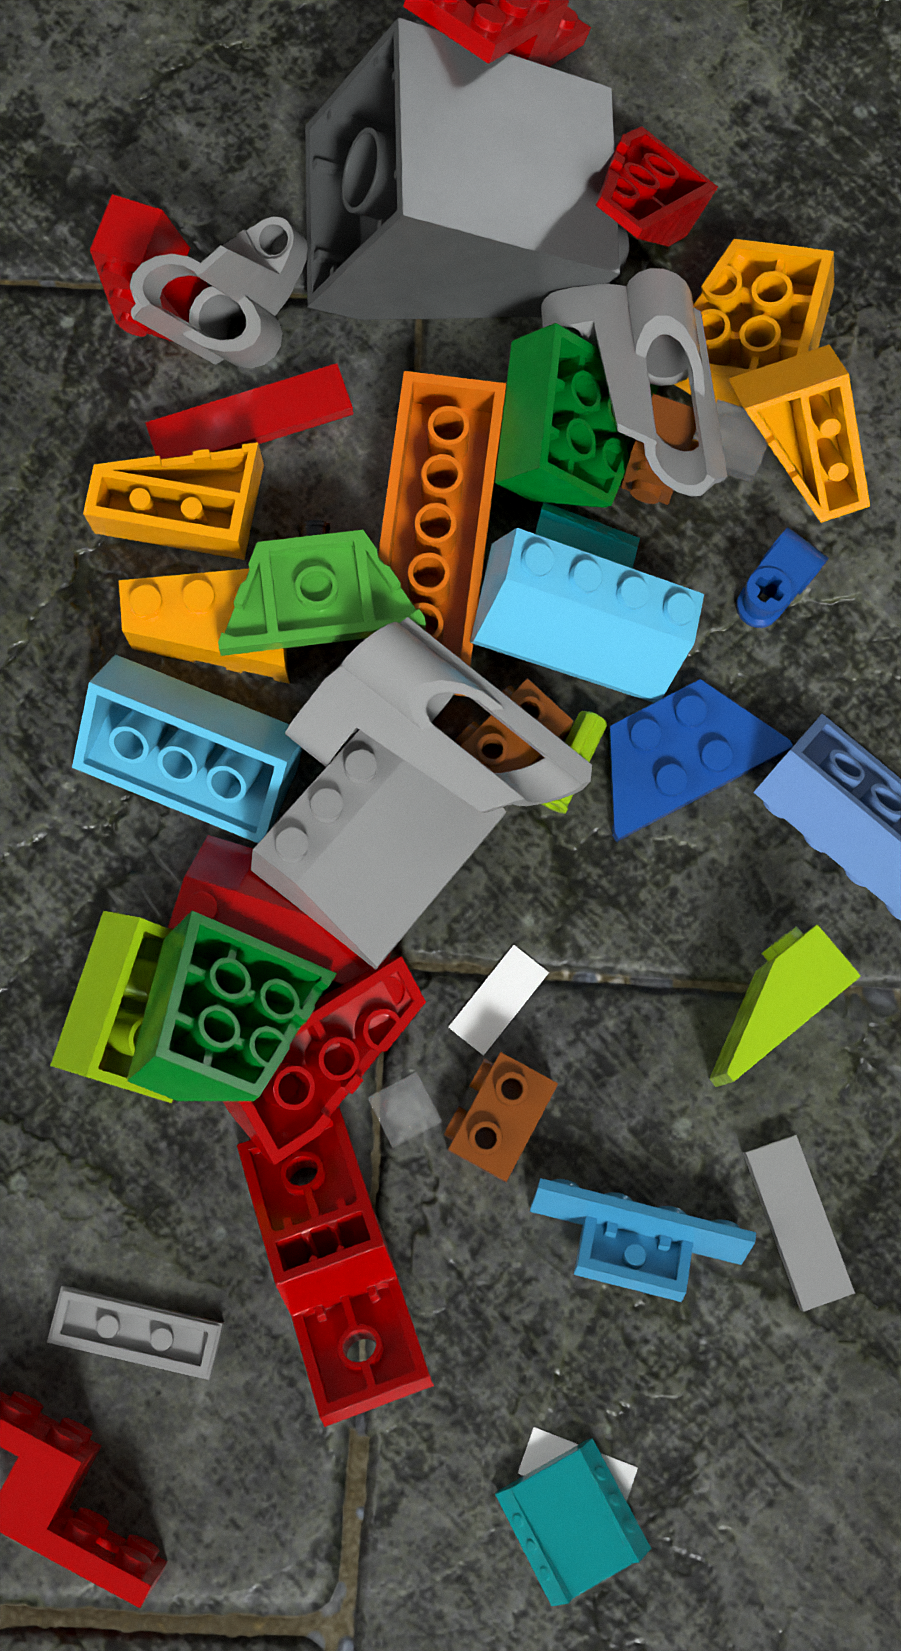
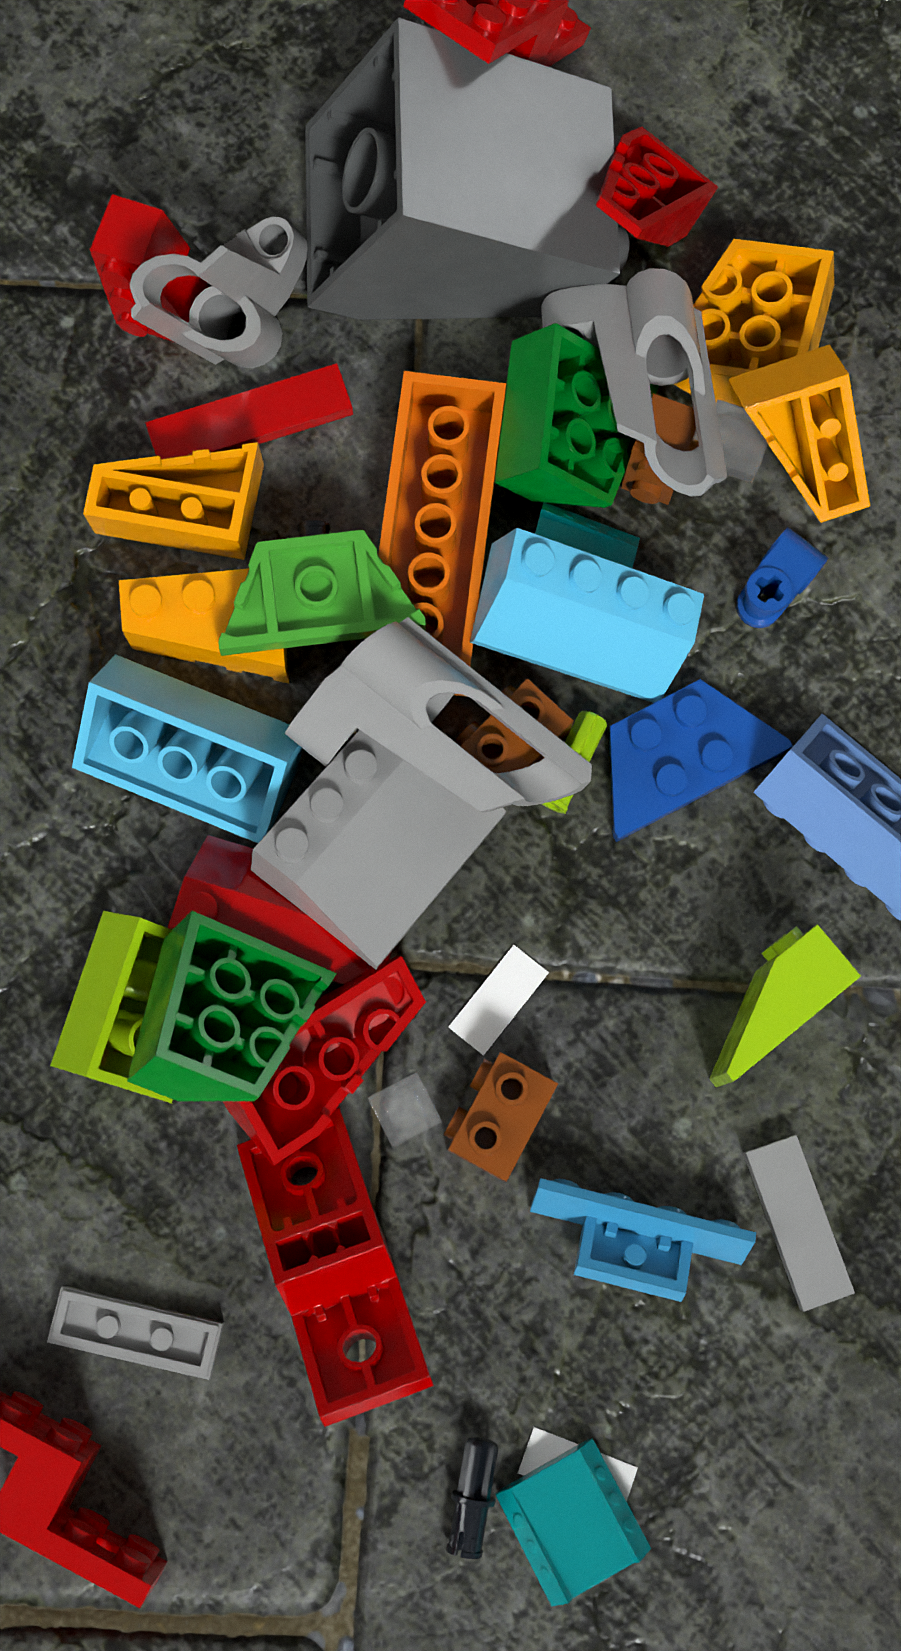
none -> black axle [446,1437,498,1559]

